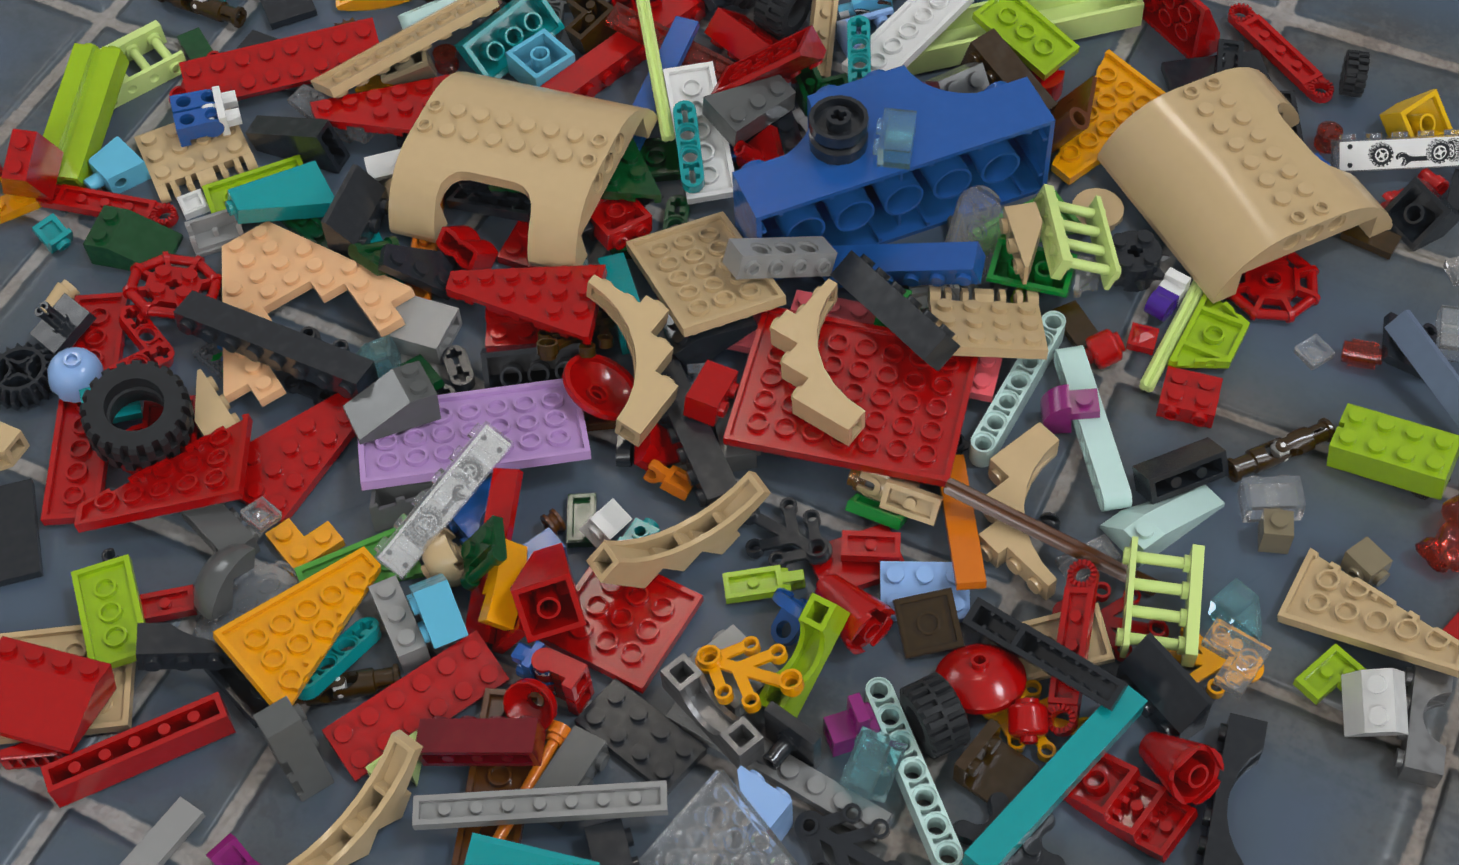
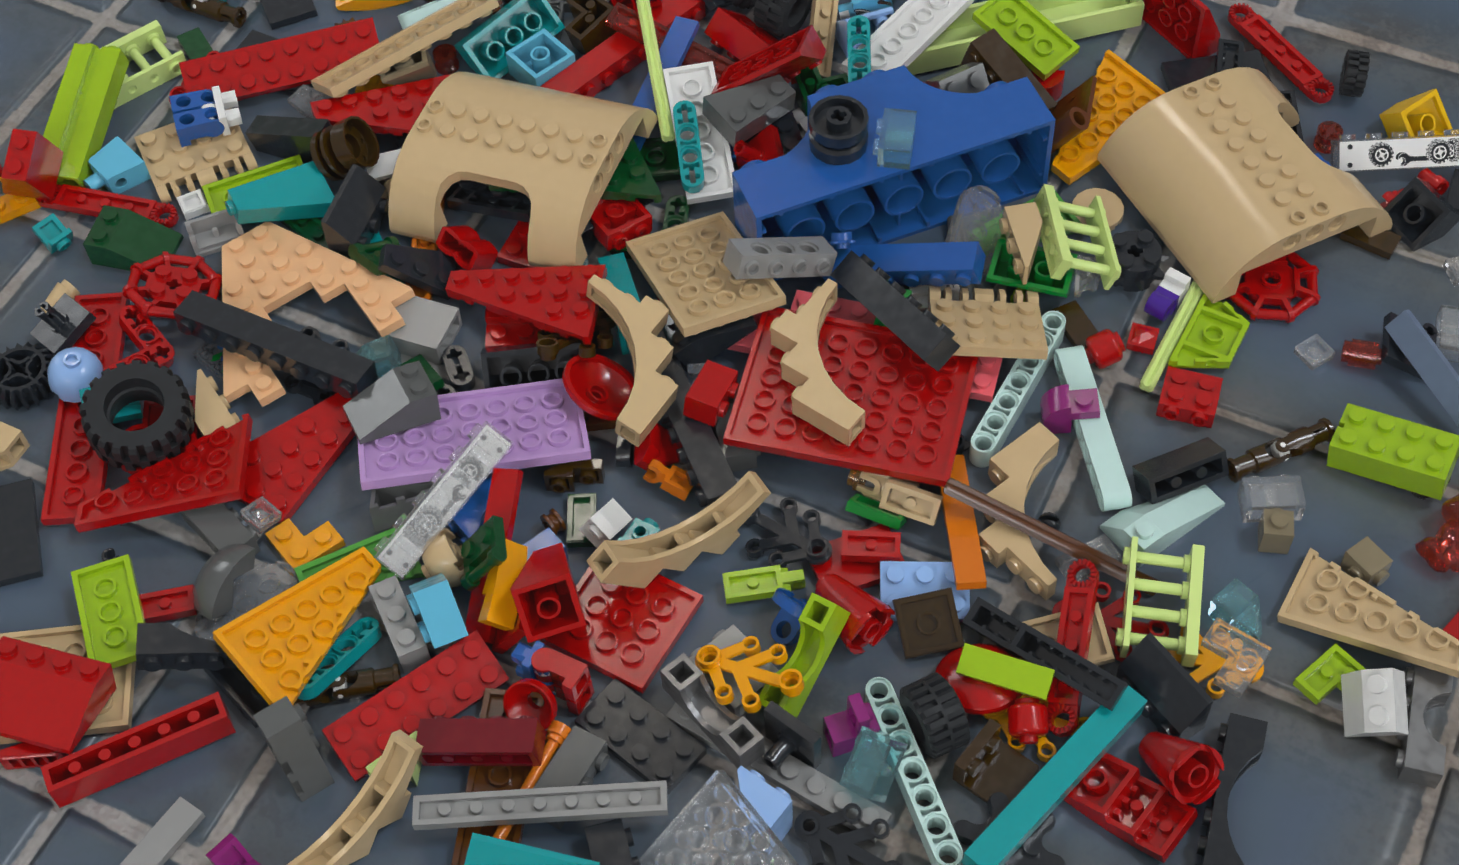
none -> dark brown wheel [310,116,379,182]
none -> dark brown slope [544,459,605,493]
none -> blue plate [828,232,856,249]
none -> lime tile [956,643,1055,701]

